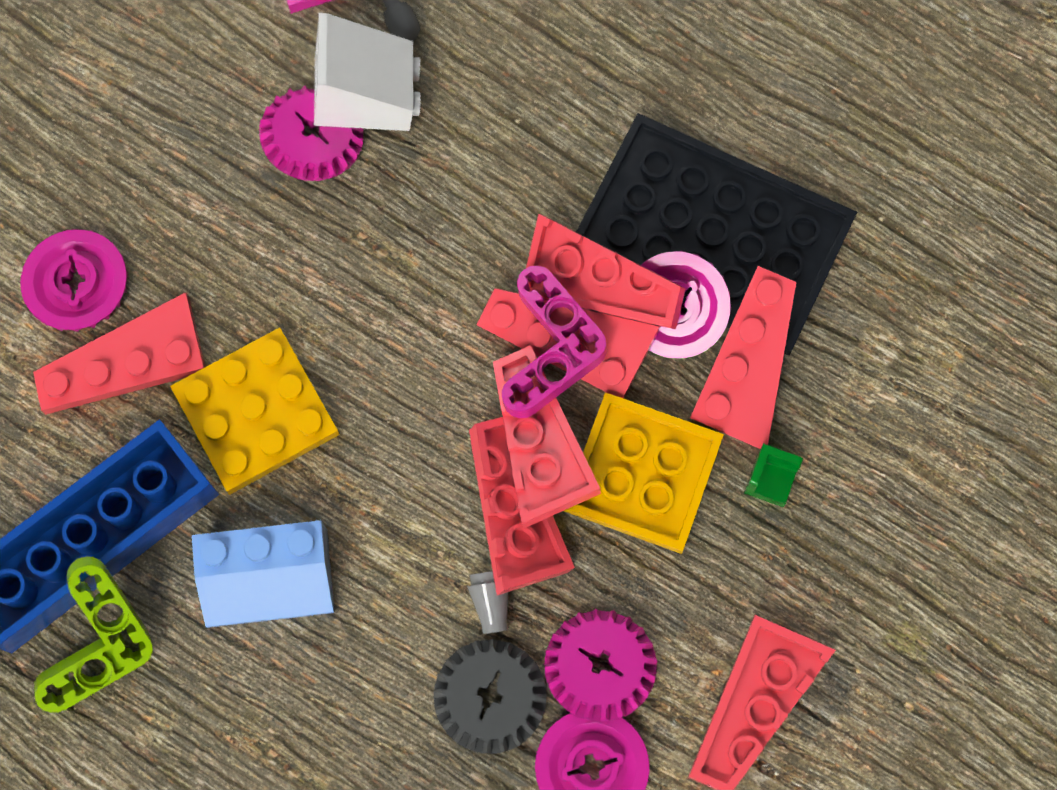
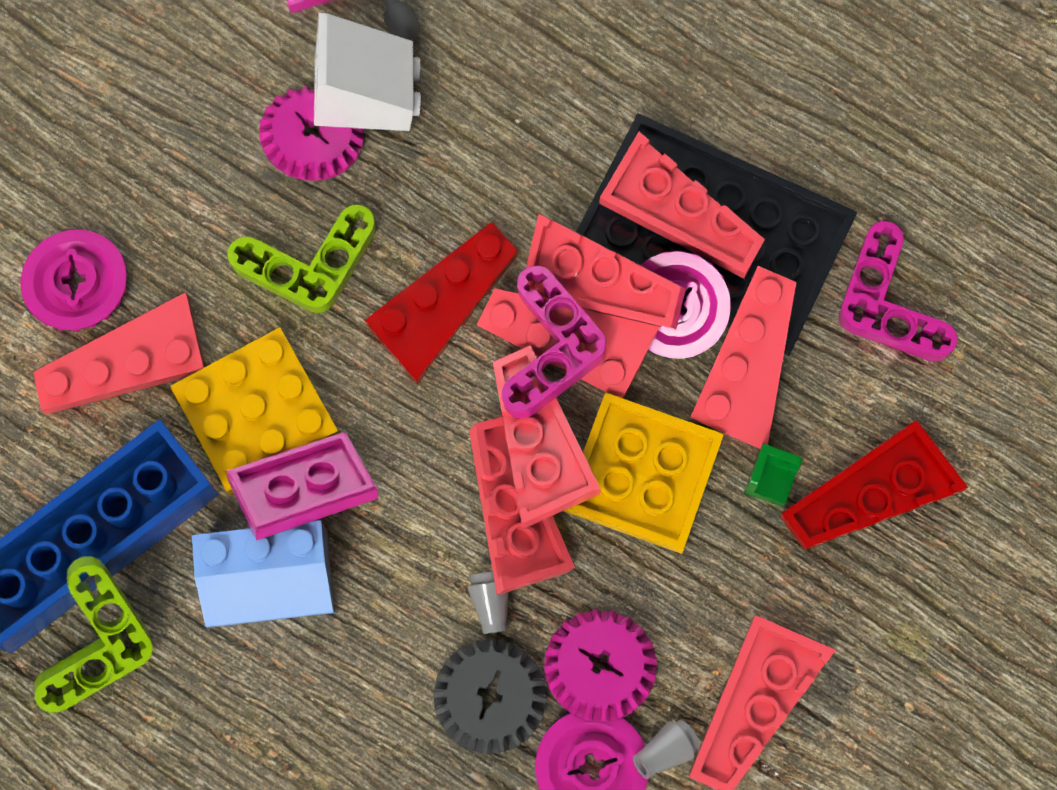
none -> dark pink tile [226,431,378,540]
none -> lime beam [227,205,376,313]
none -> red wing [365,222,518,385]
none -> coral wing [599,132,765,279]
none -> light grey cone [633,720,700,779]
none -> red wing [779,420,969,551]
none -> dark pink beam [838,221,957,362]

